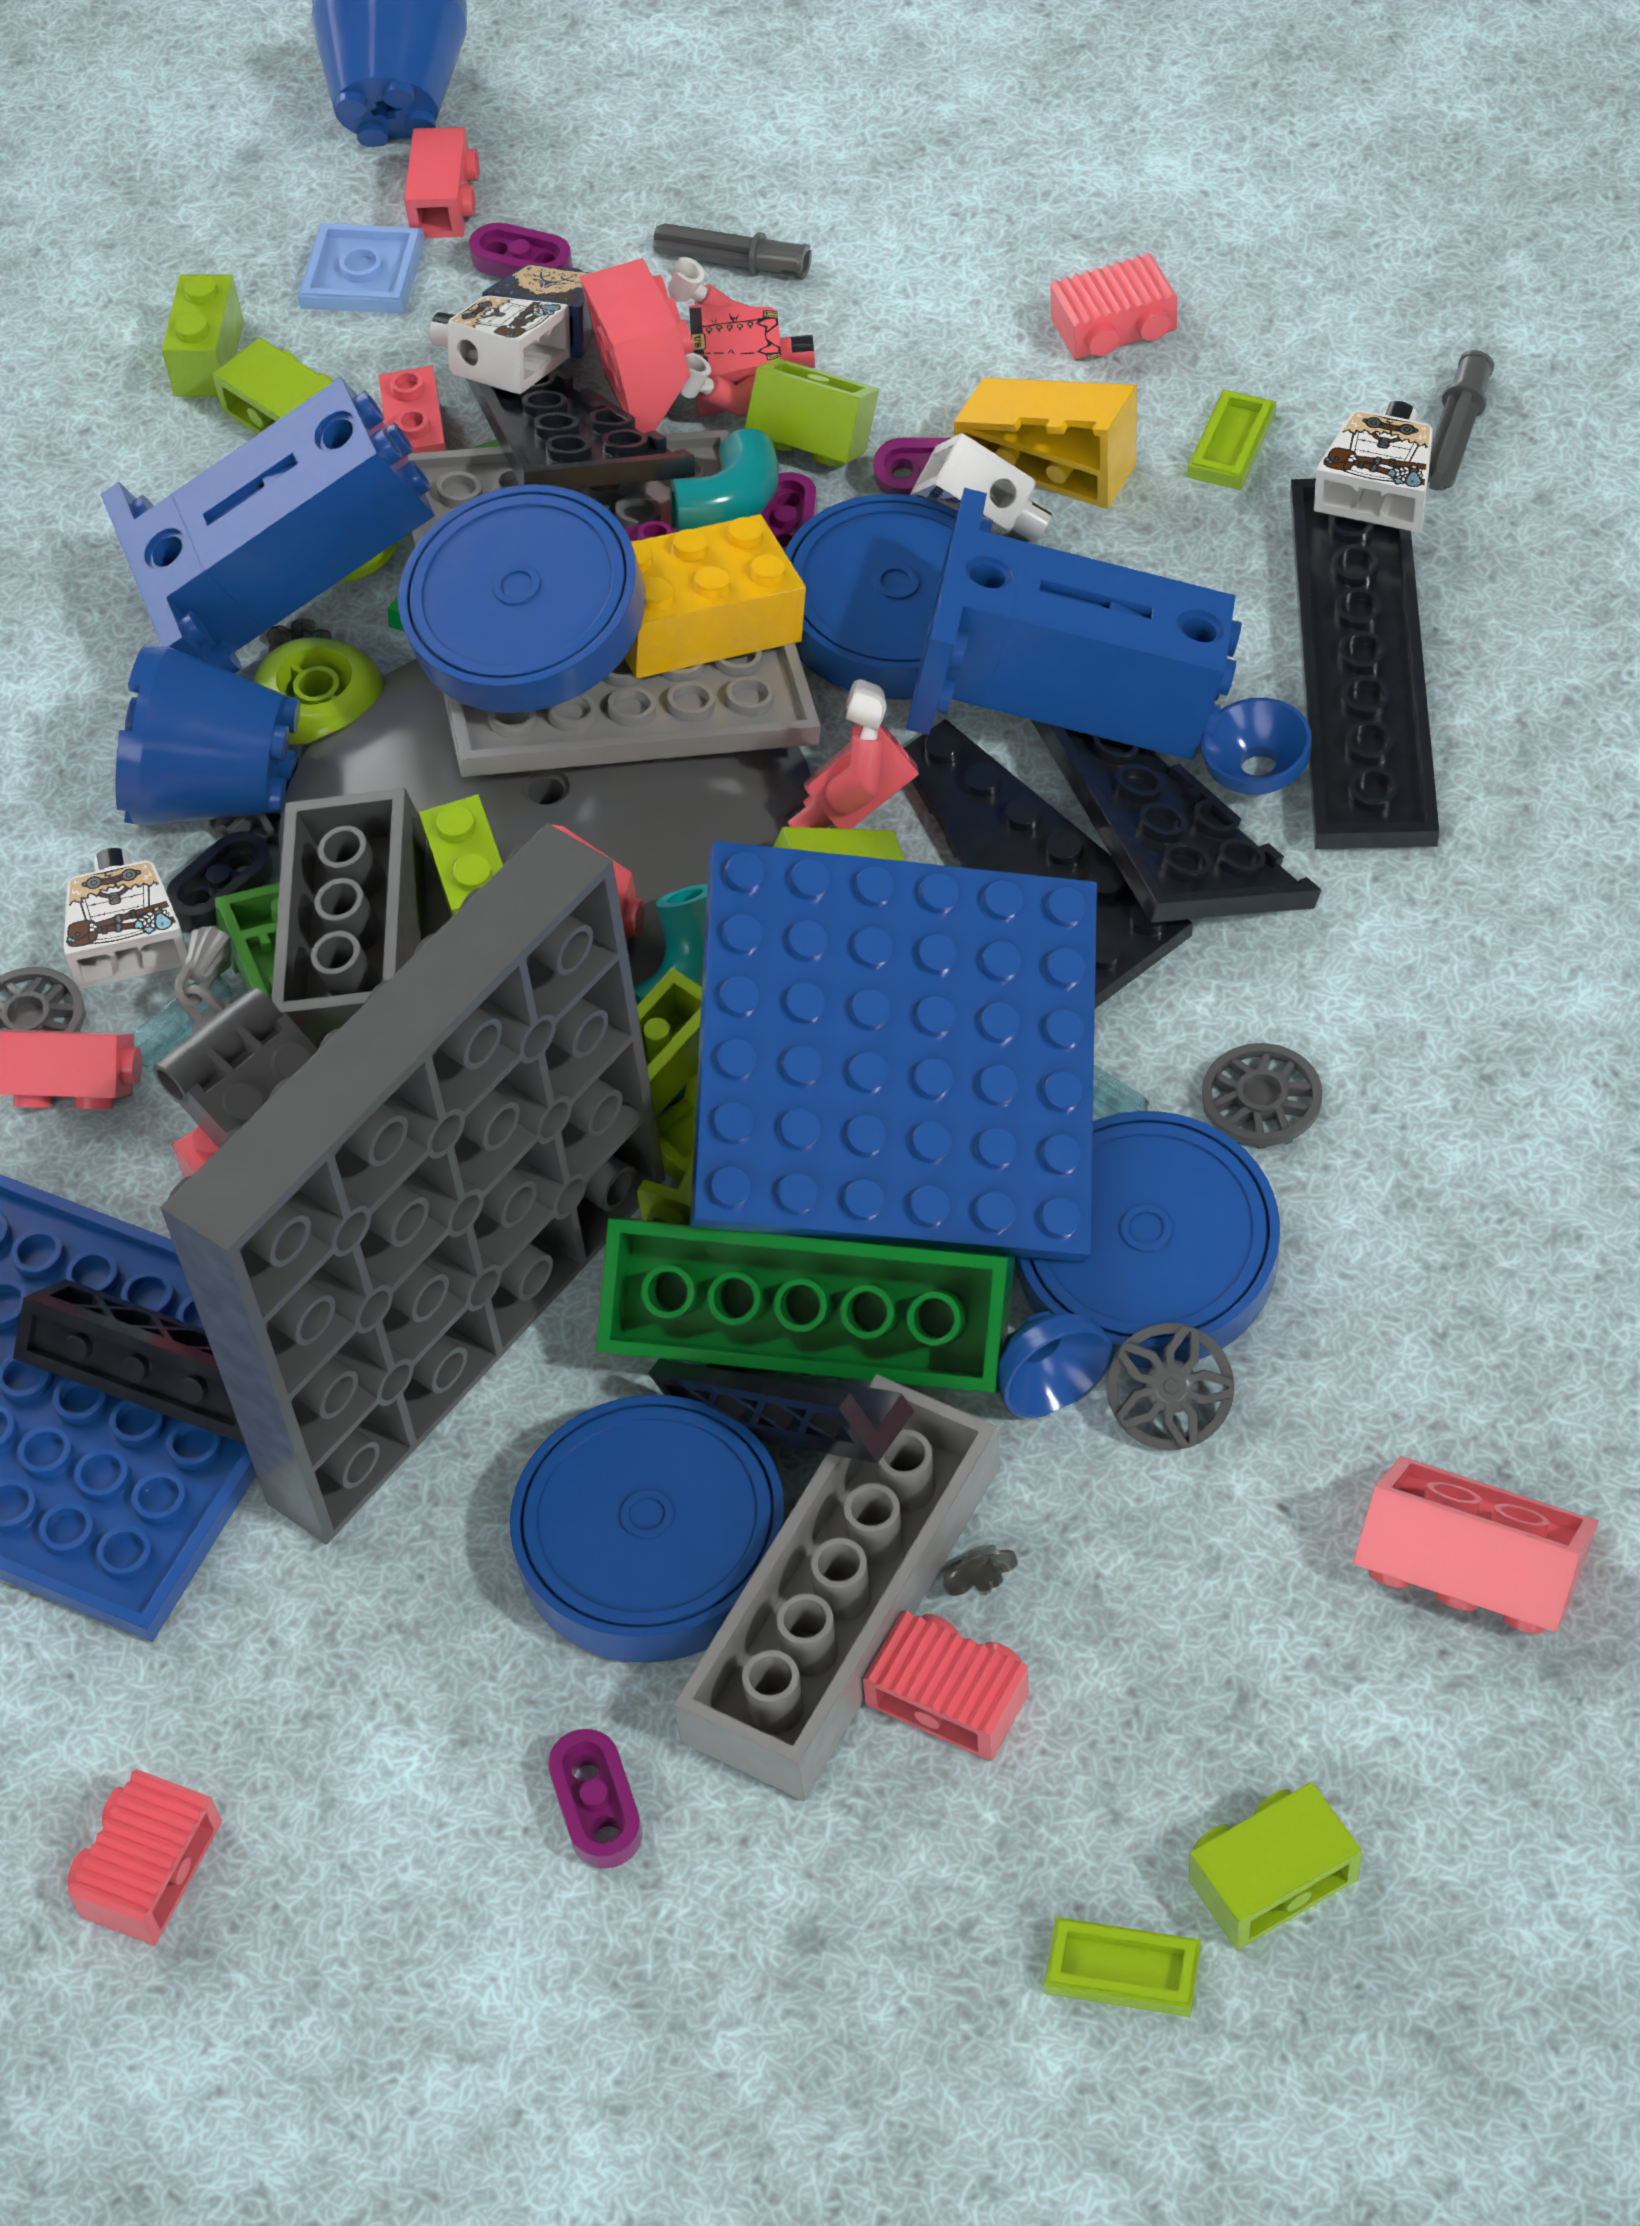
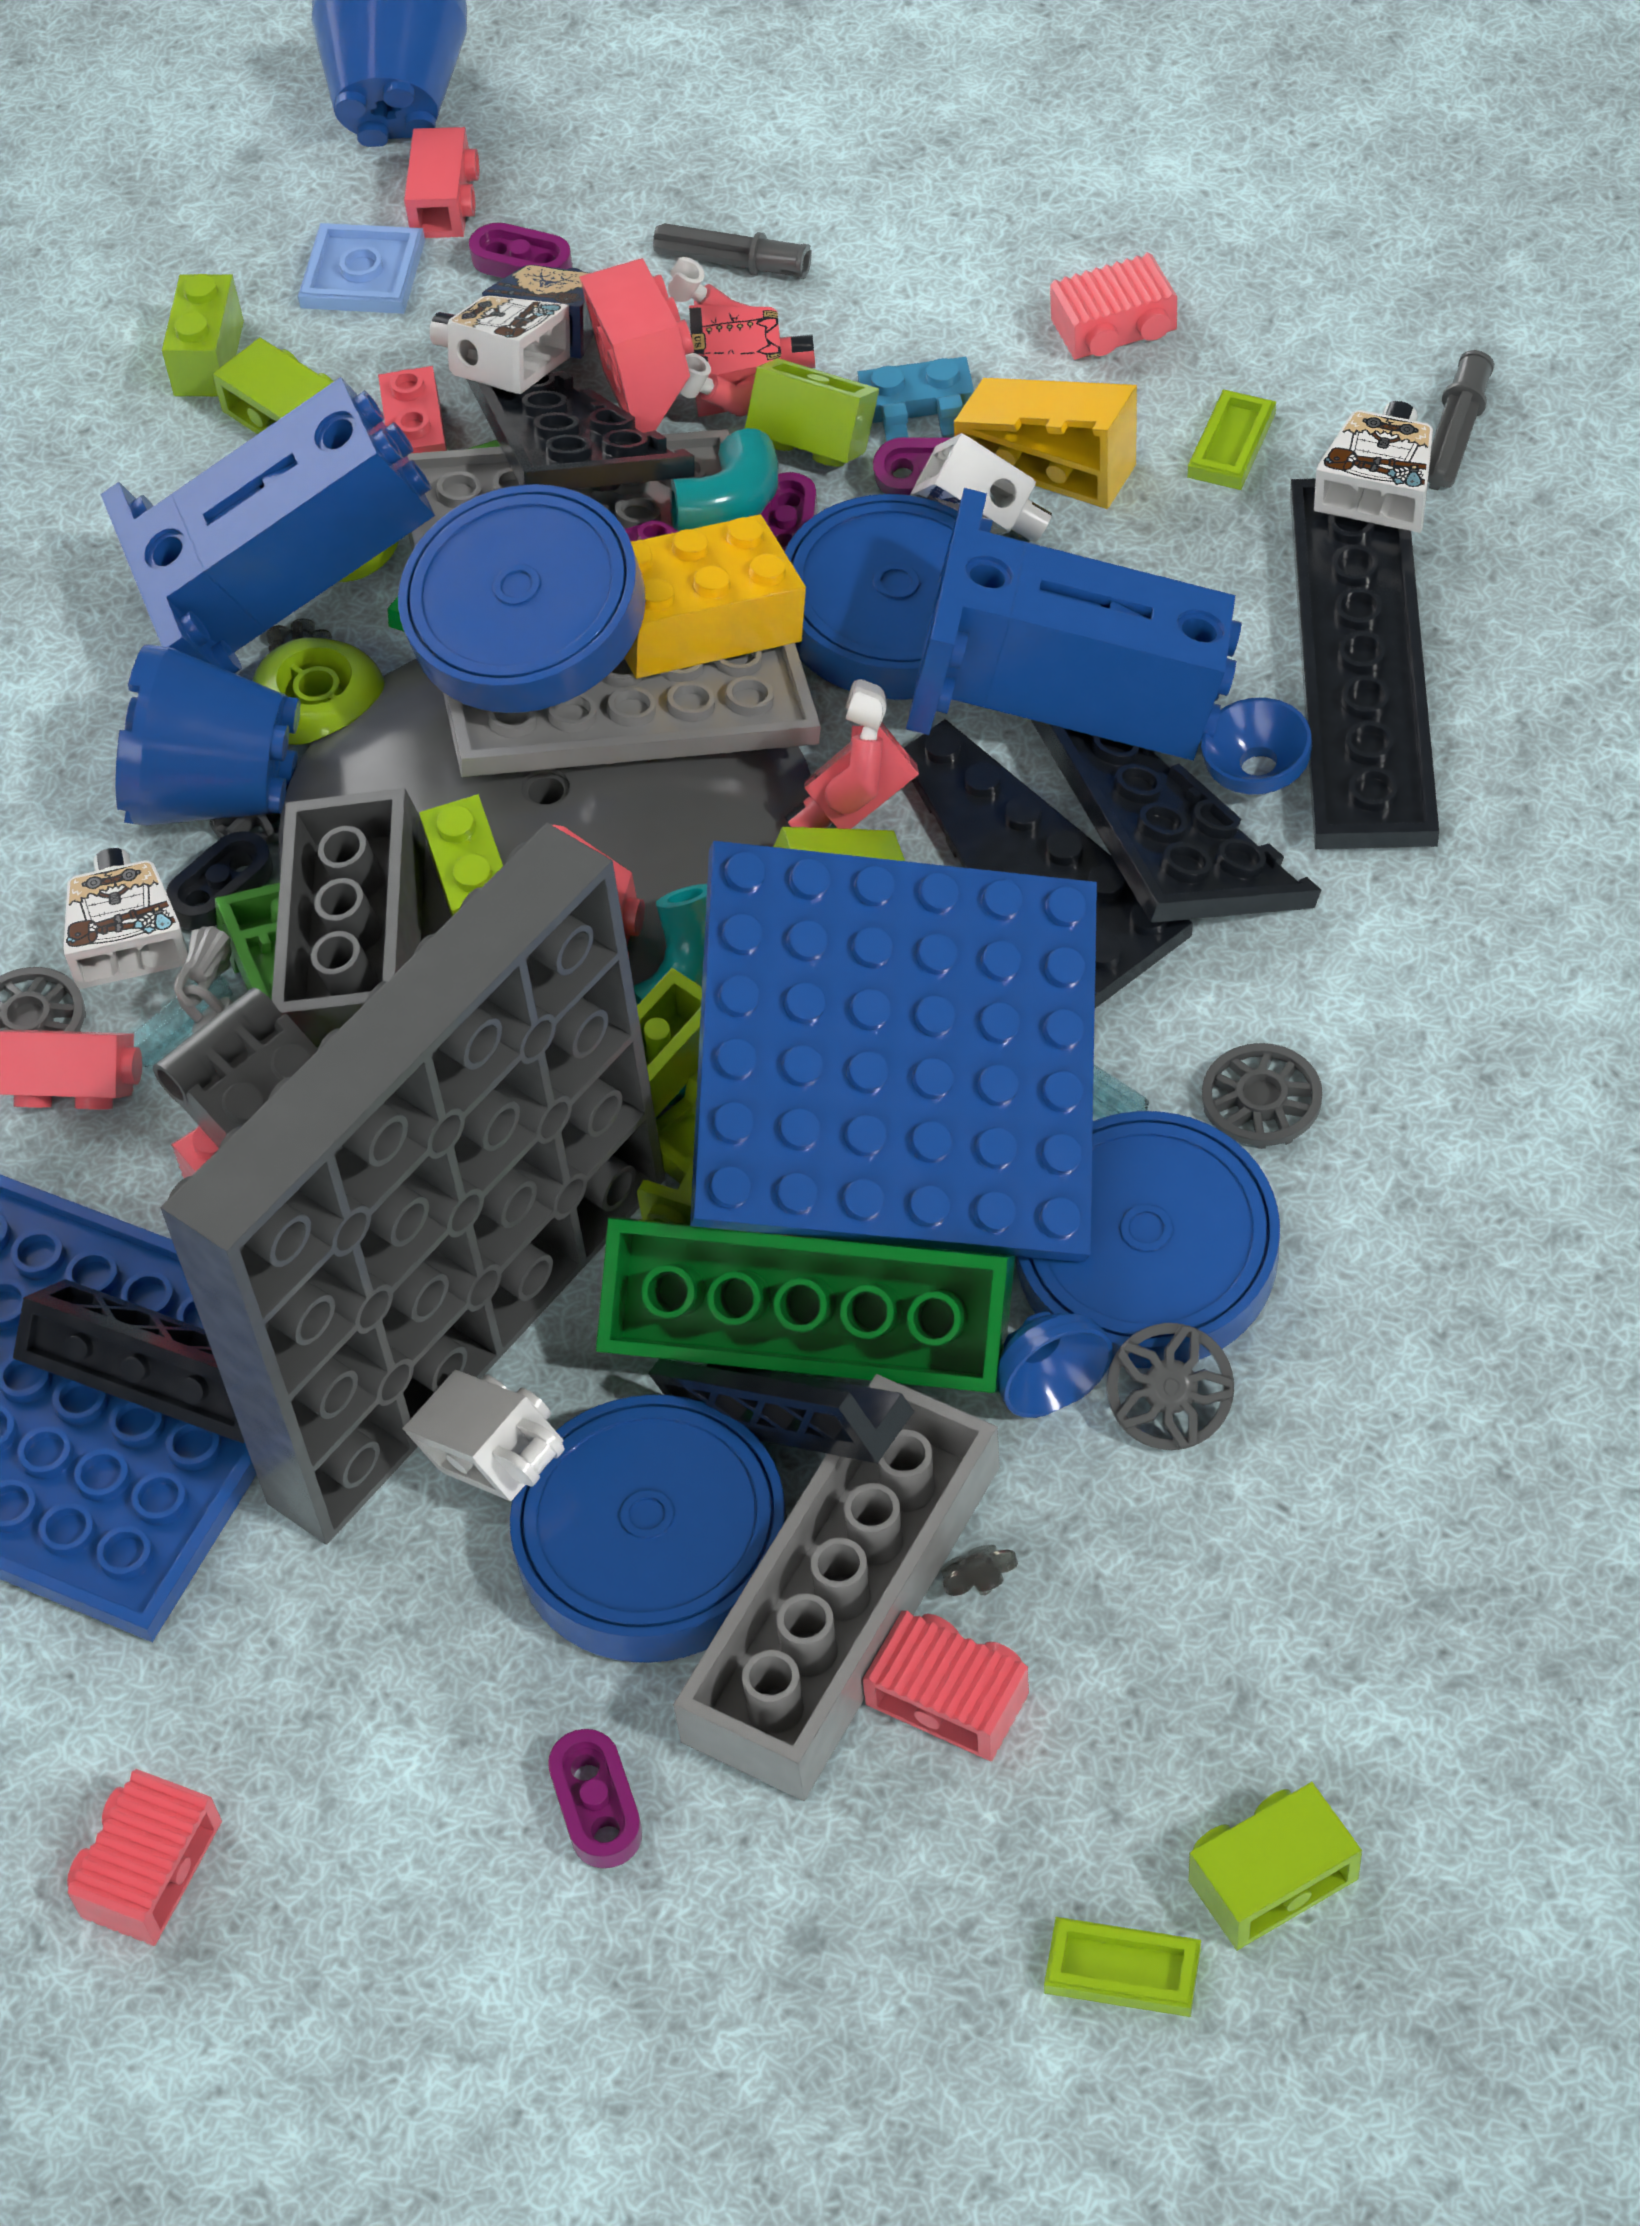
coral slope [1353,1456,1599,1634] -> none
none -> white brick [402,1370,565,1501]
none -> dark azure plate [857,356,974,442]

